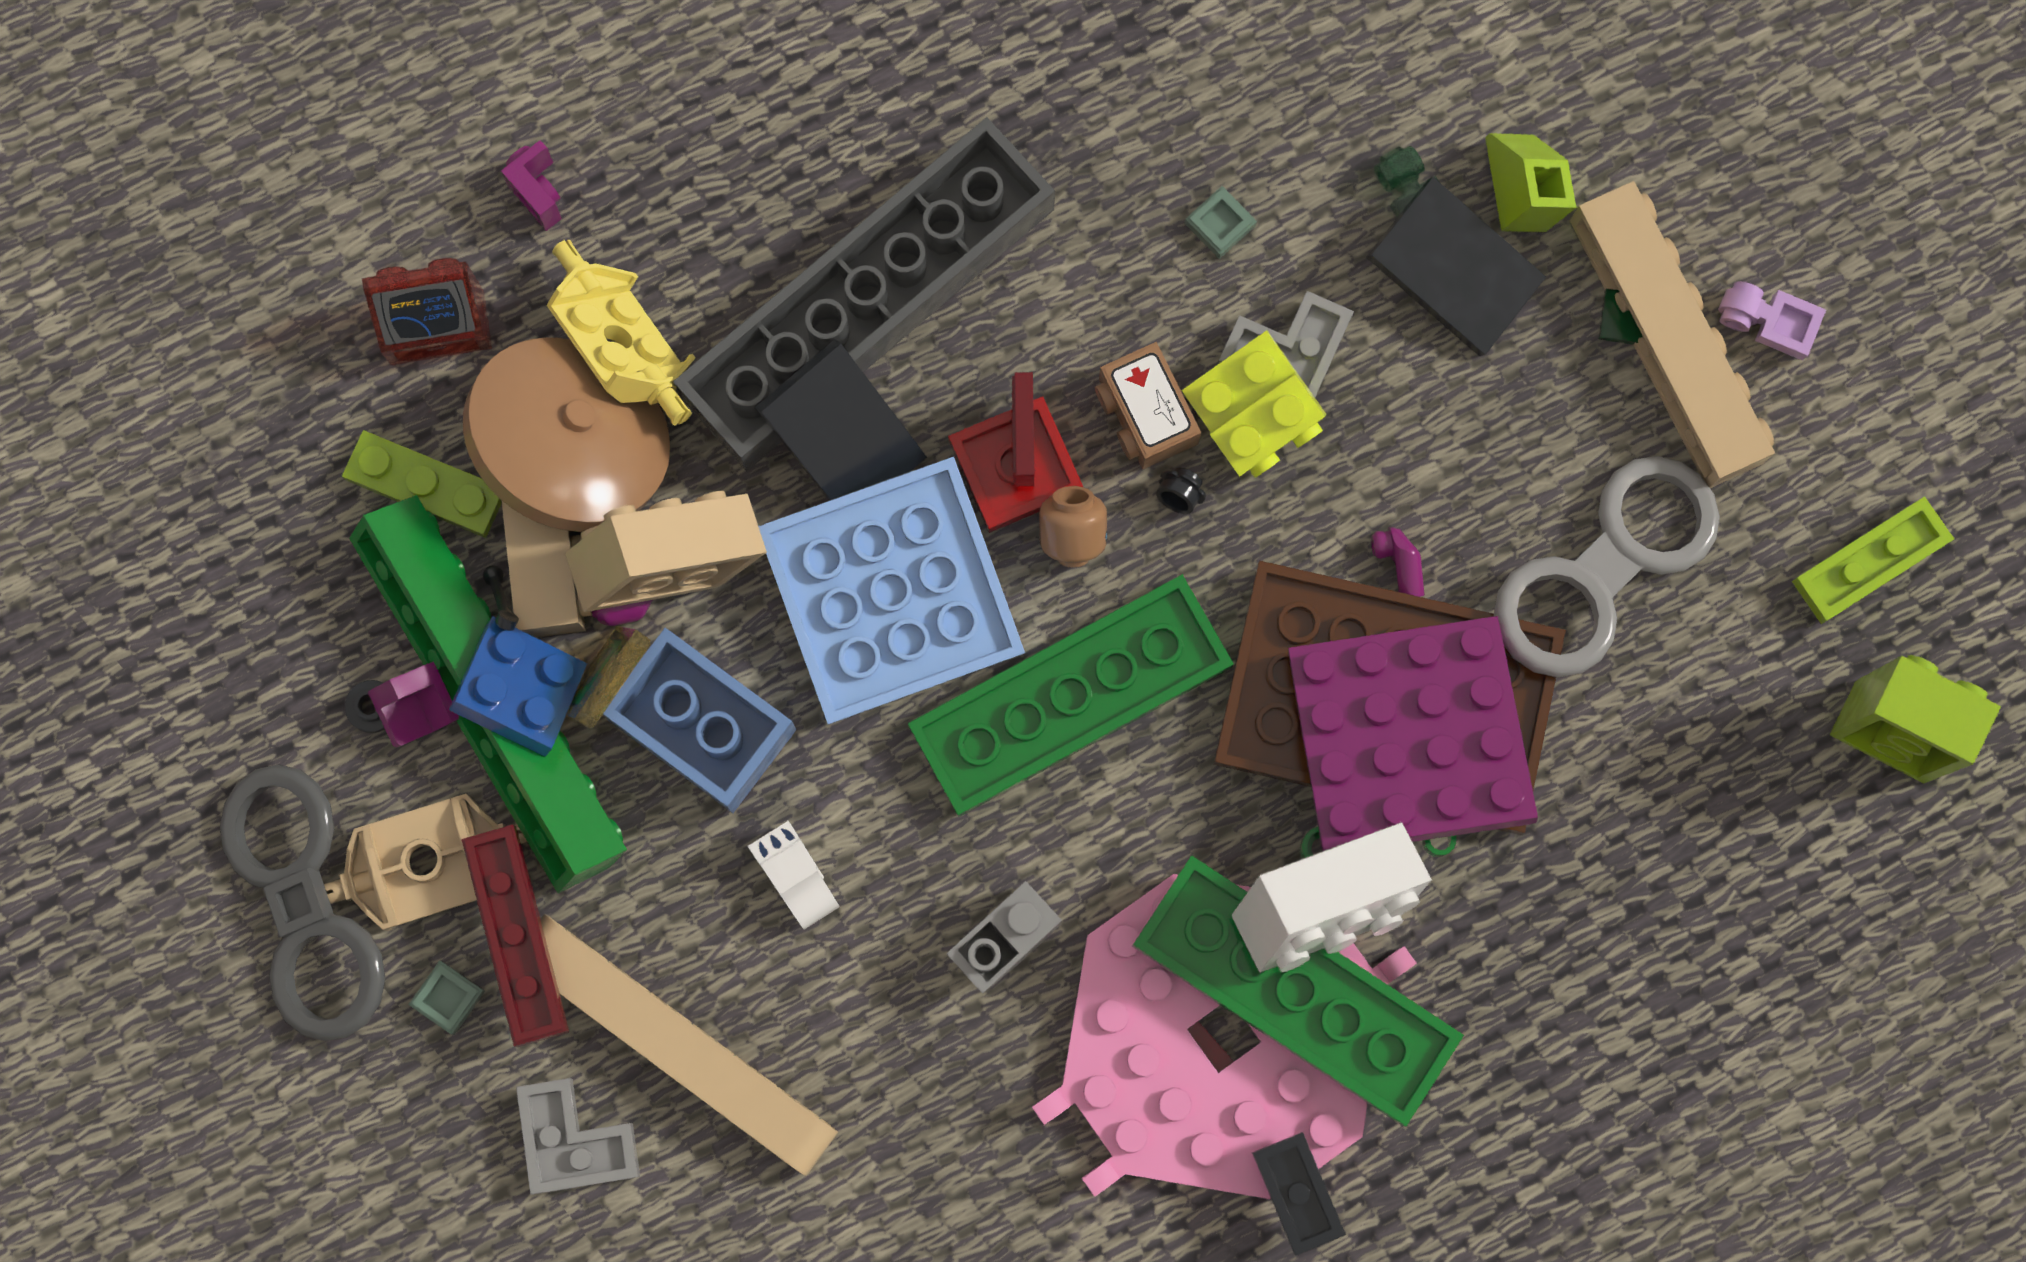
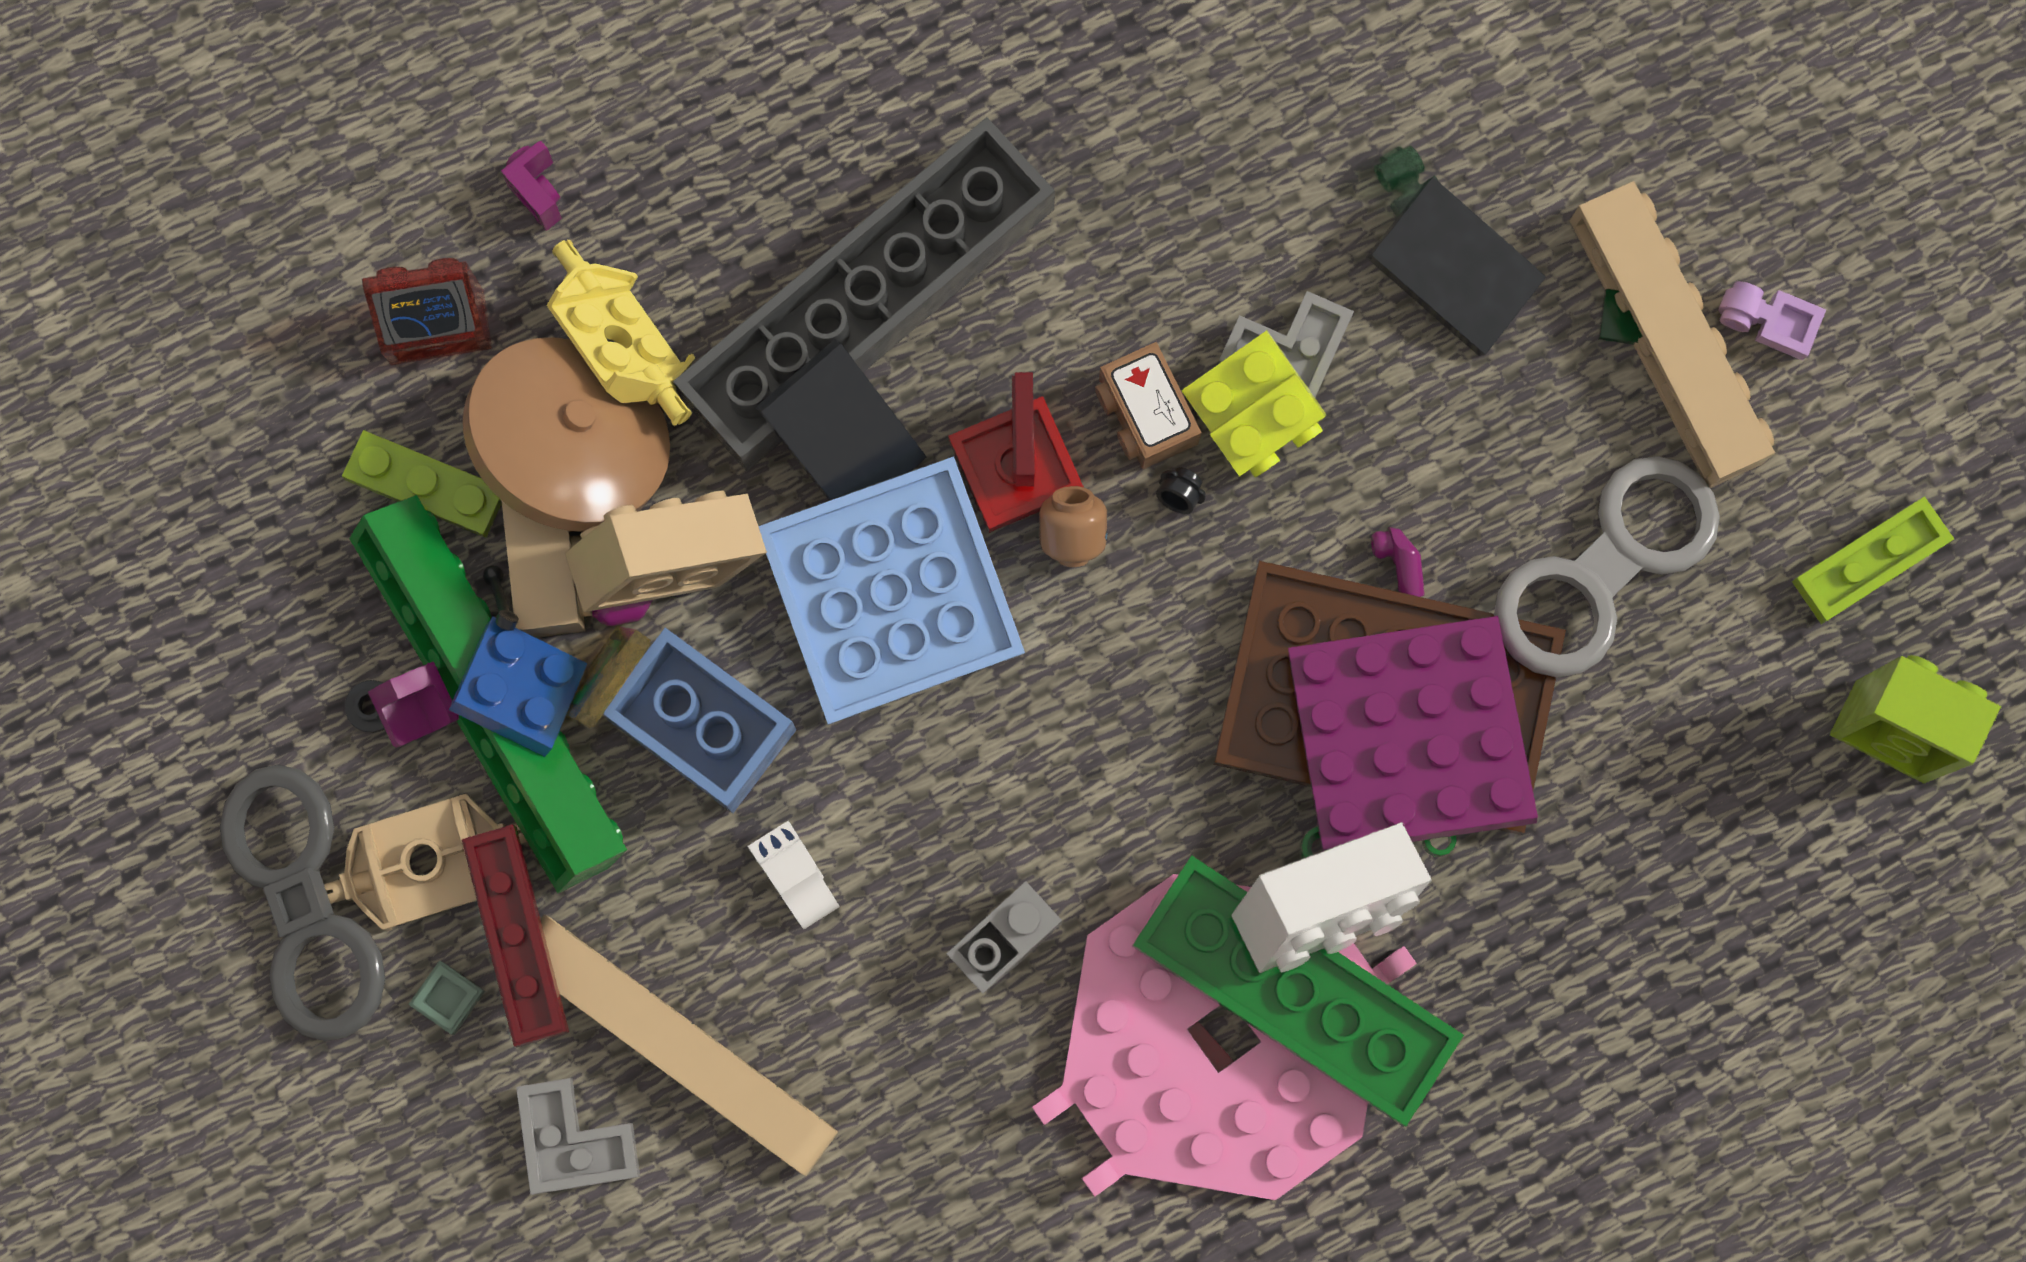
green plate [908,574,1234,818] -> none
sand green tile [1185,186,1257,259] -> none
black plate [1252,1132,1346,1256] -> none
lime slope [1485,133,1577,232] -> none

